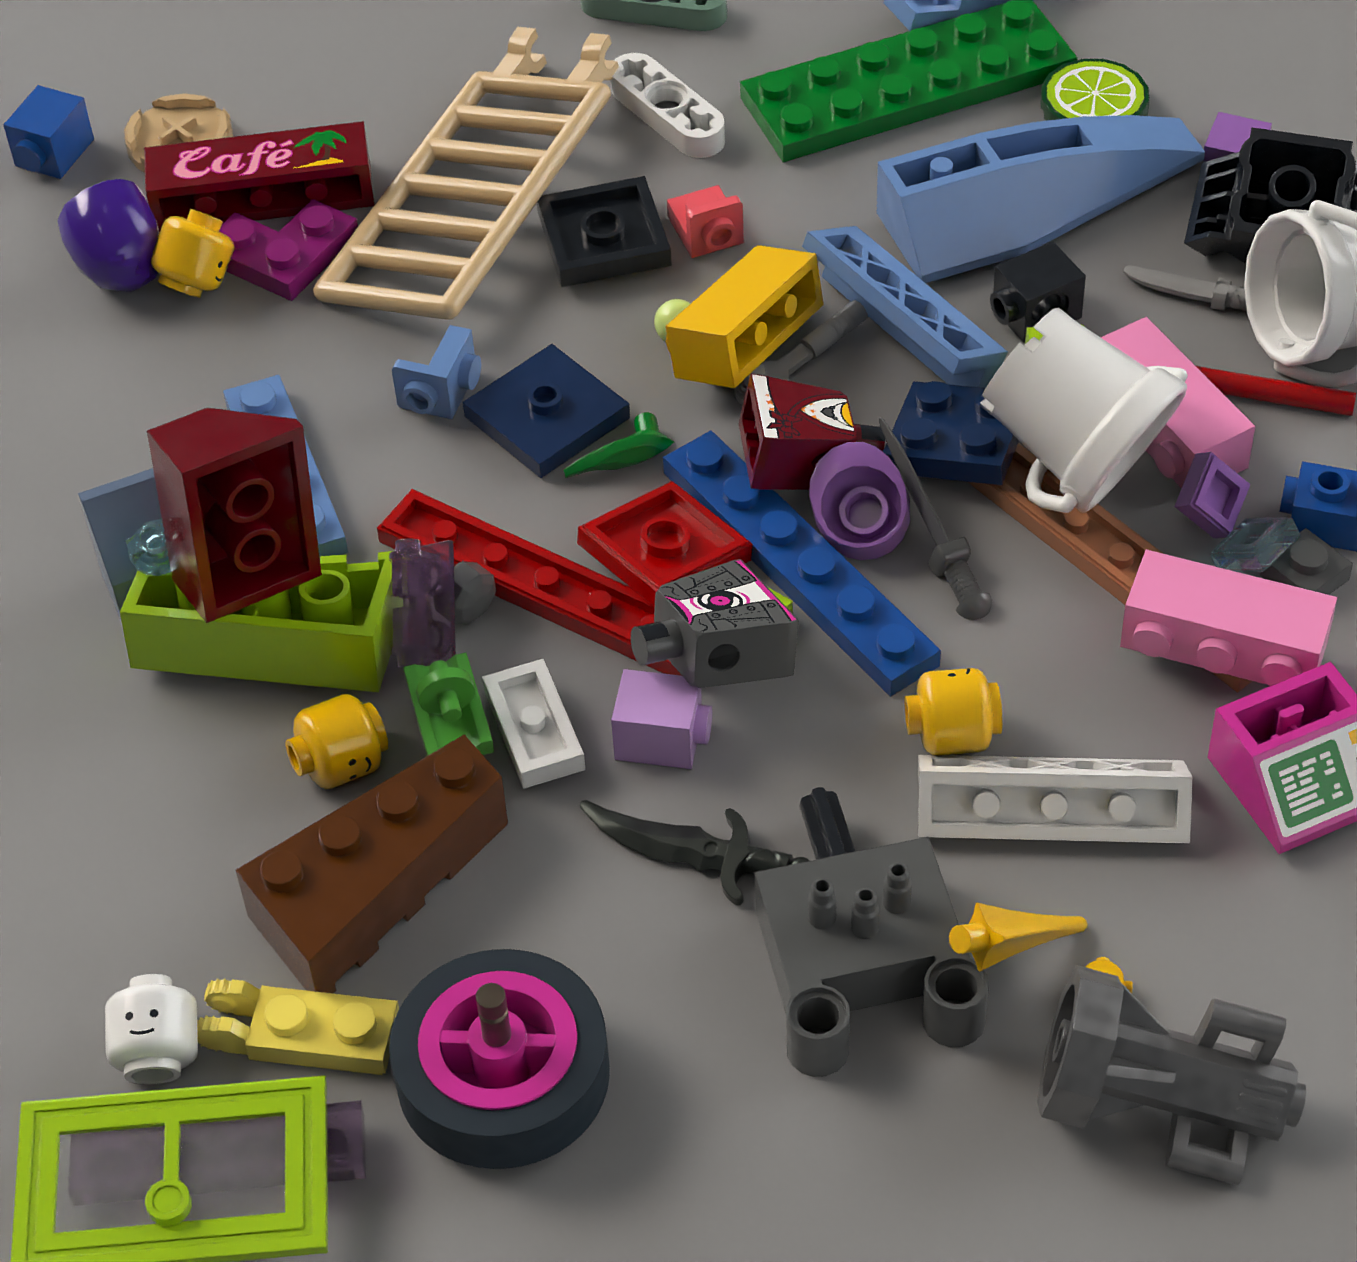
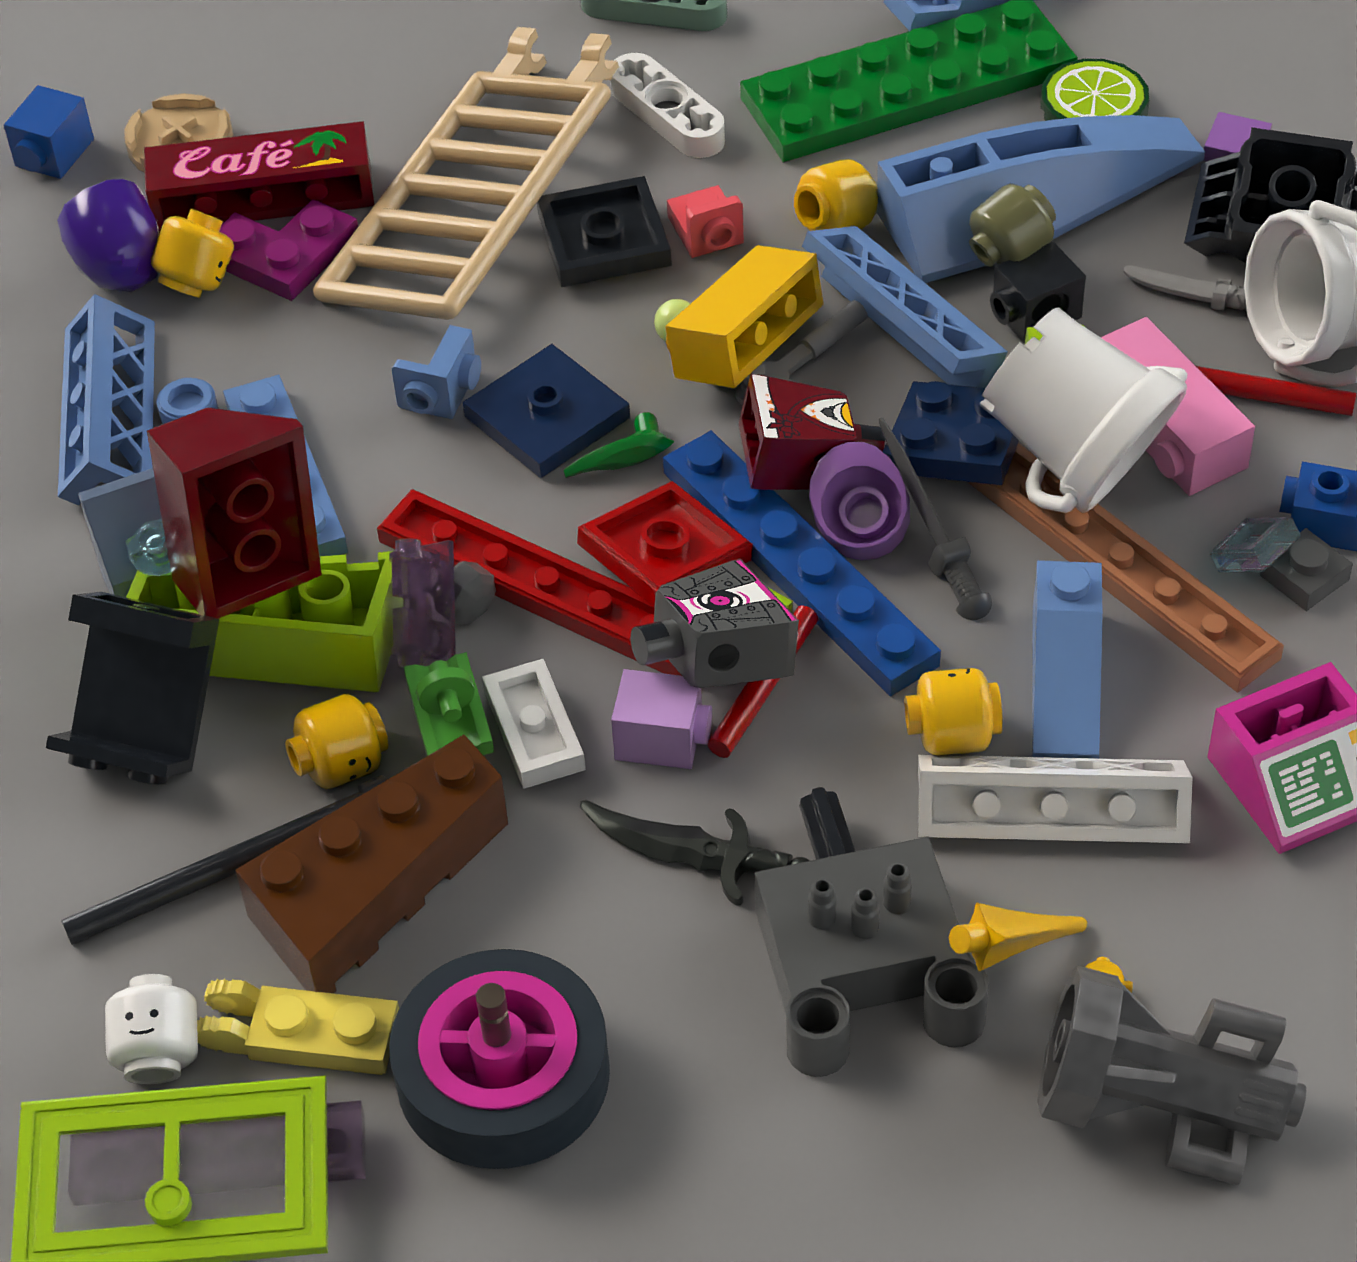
bright pink brick [1120,550,1337,686] -> none
medium lavender tile [1174,452,1251,539] -> none
none -> black panel [46,592,220,785]
none -> medium blue fence [58,294,155,506]
none -> black bar [61,774,388,945]
none -> medium blue tile [157,378,218,424]
none -> red bar [707,605,819,758]
none -> yellow head [794,159,878,231]
none -> olive head [969,183,1056,267]
none -> medium blue slope [1032,560,1103,759]

